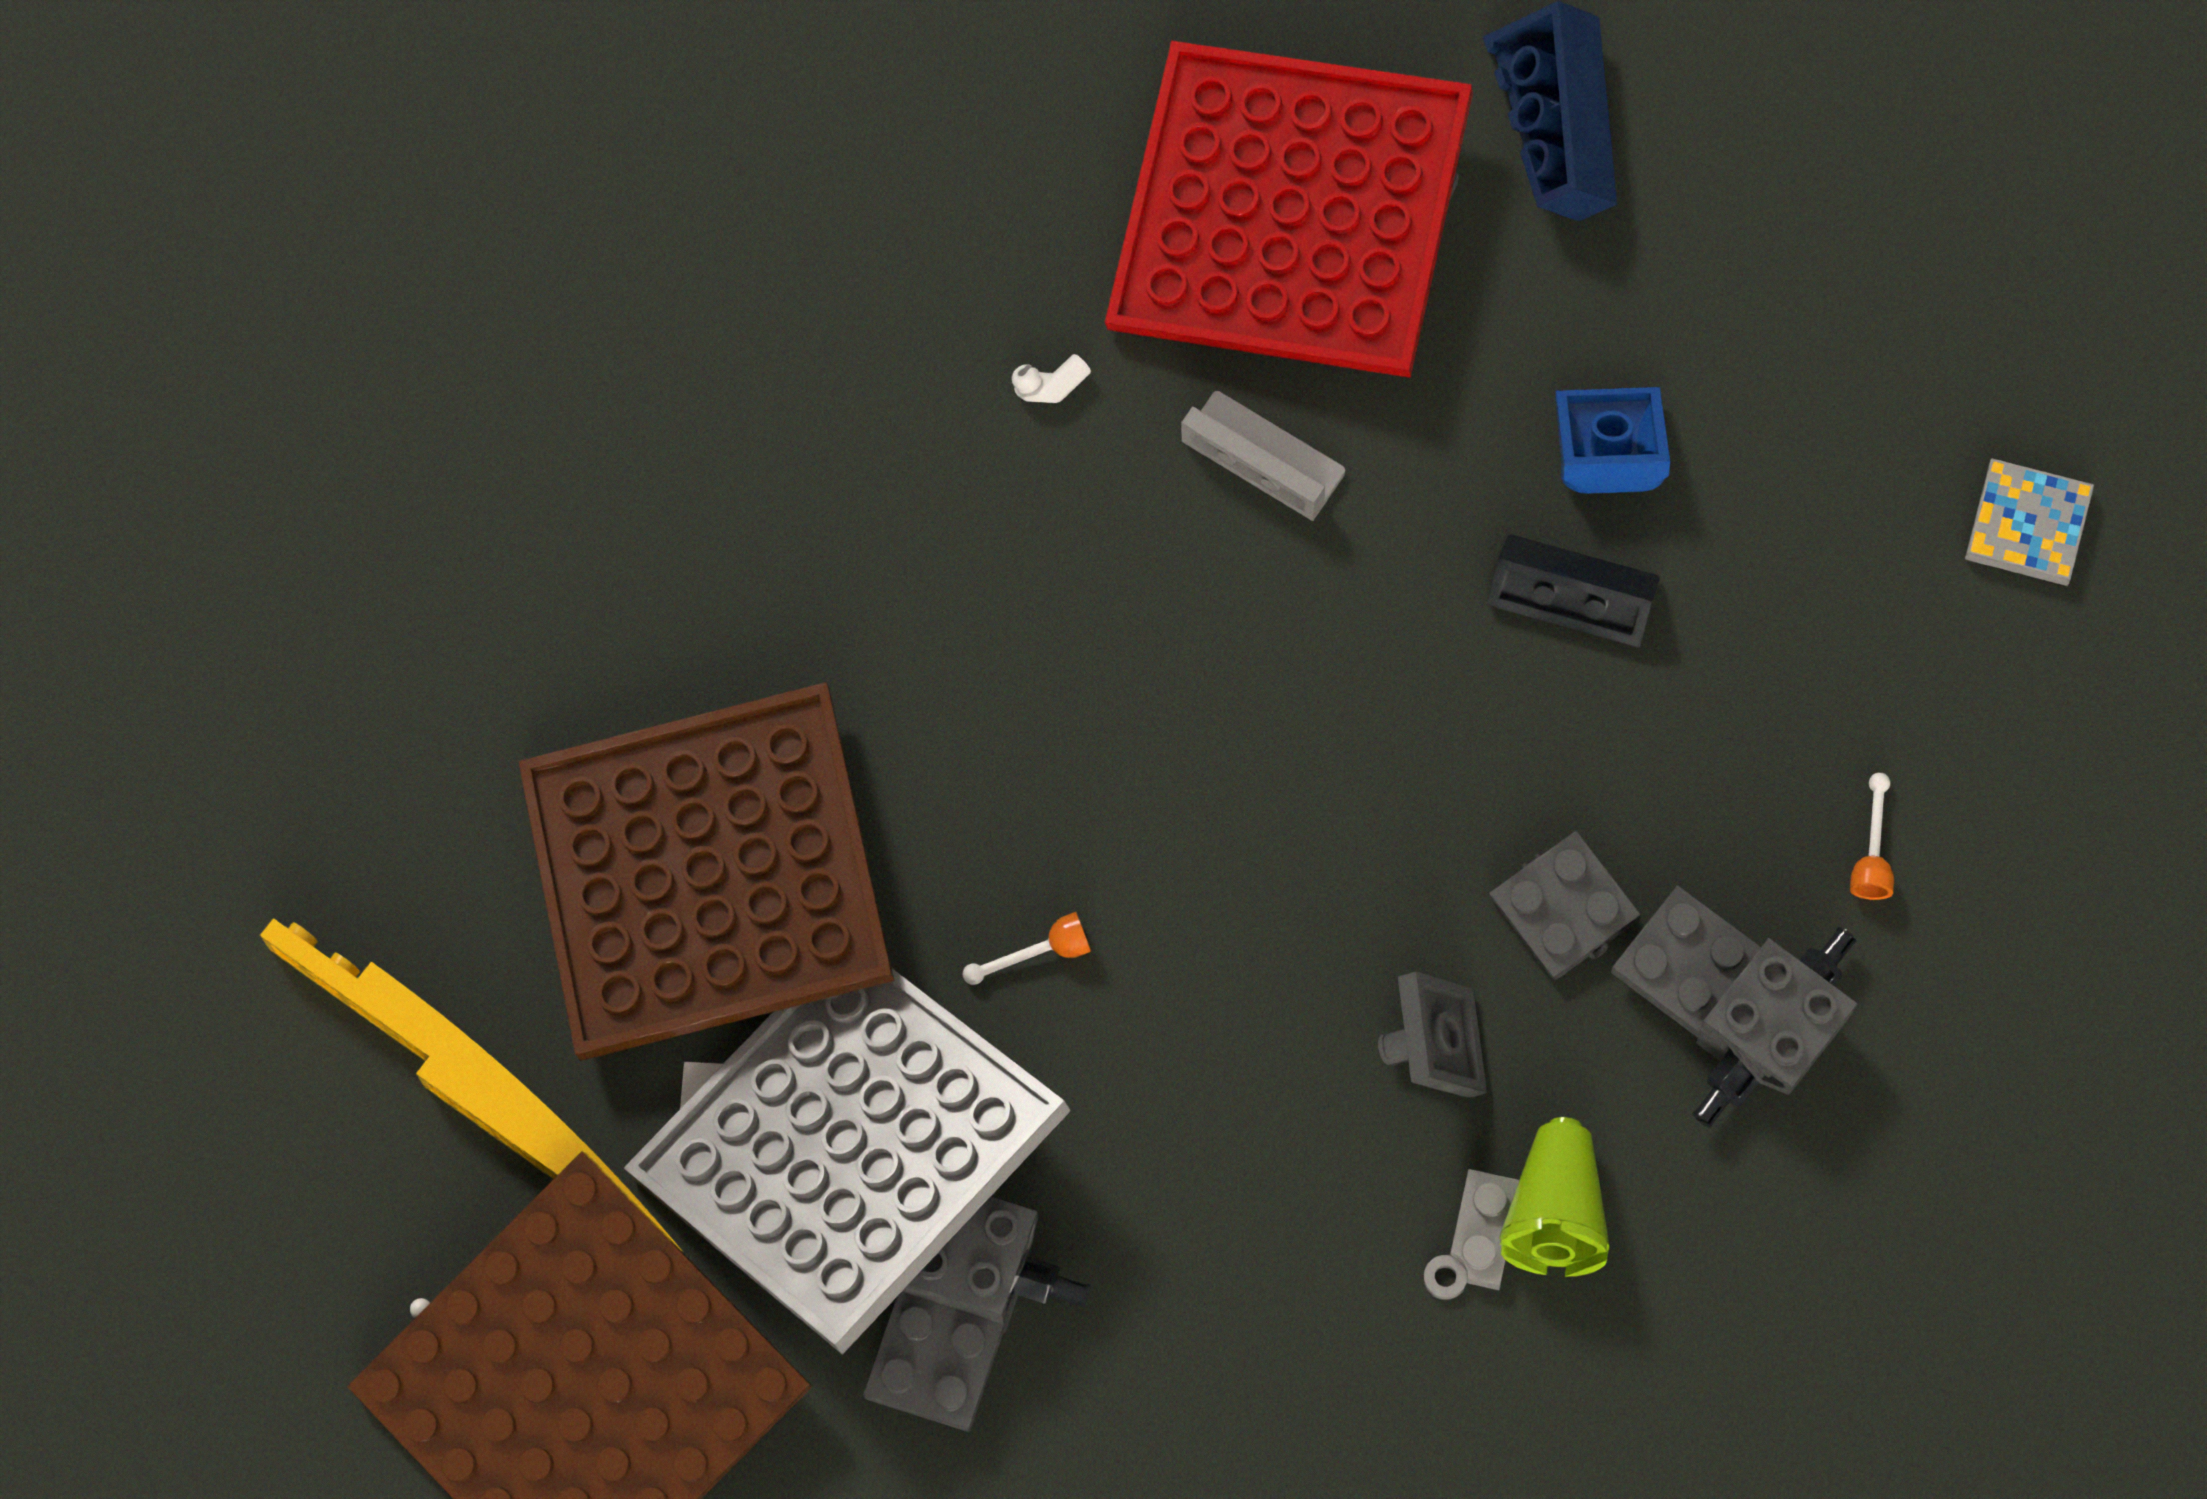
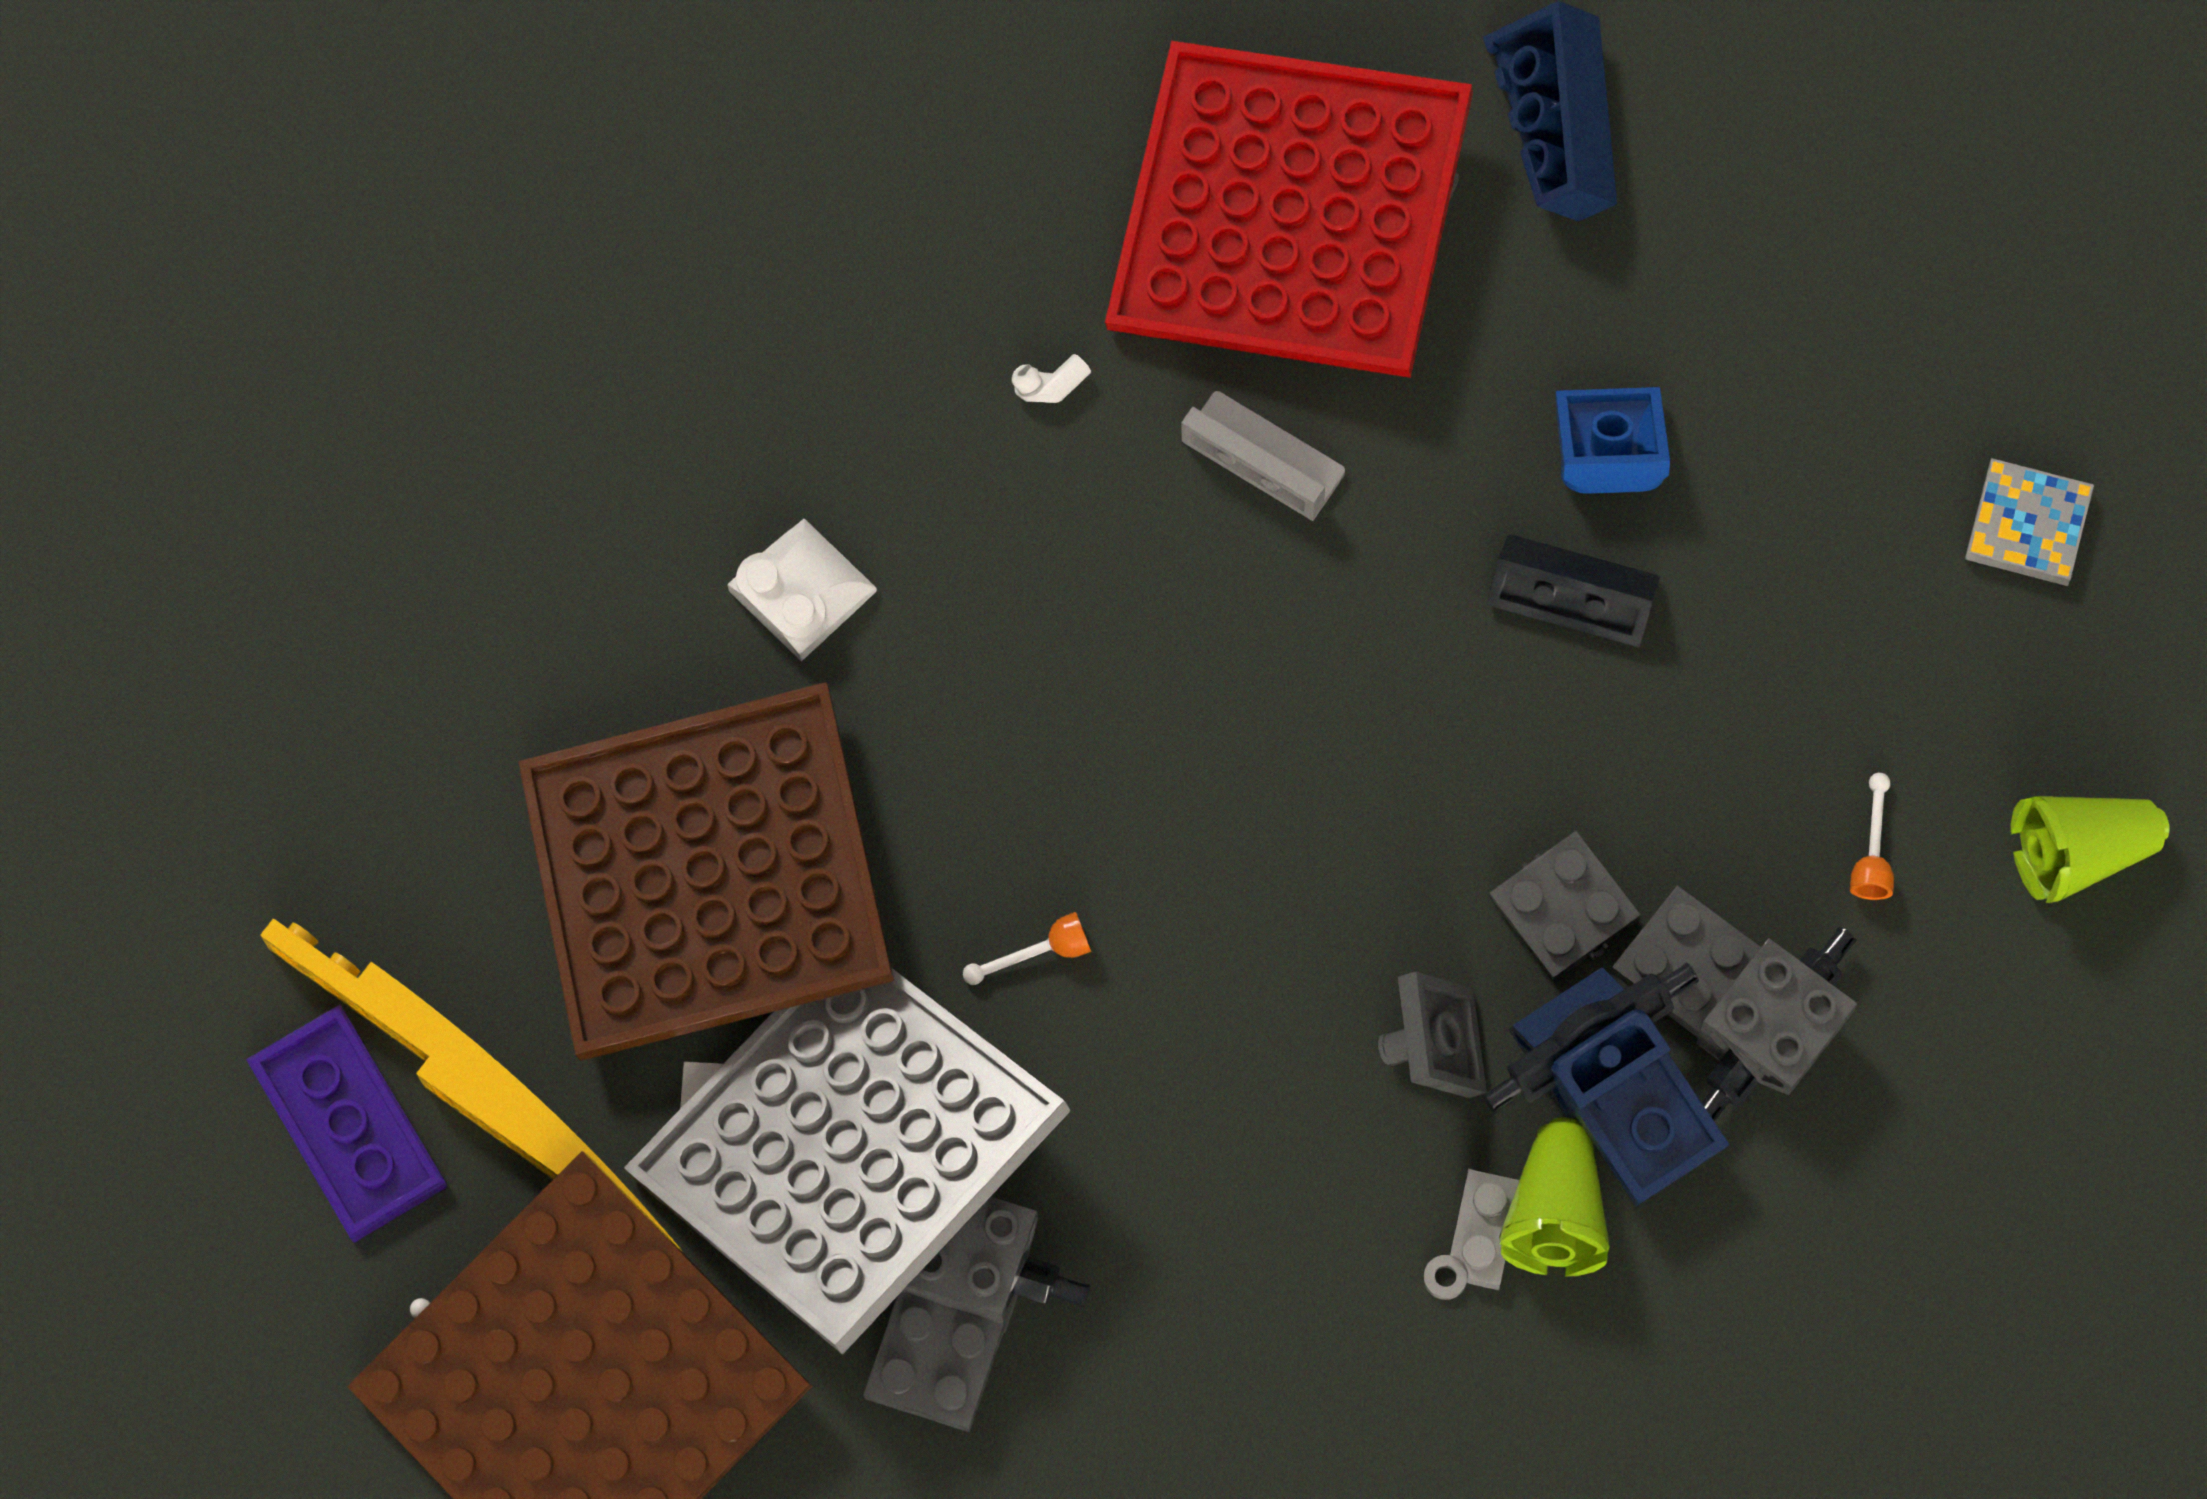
none -> dark purple tile [246,1004,448,1243]
none -> white slope [727,519,877,661]
none -> dark blue piece [1482,962,1730,1207]
none -> lime cone [2011,796,2169,903]

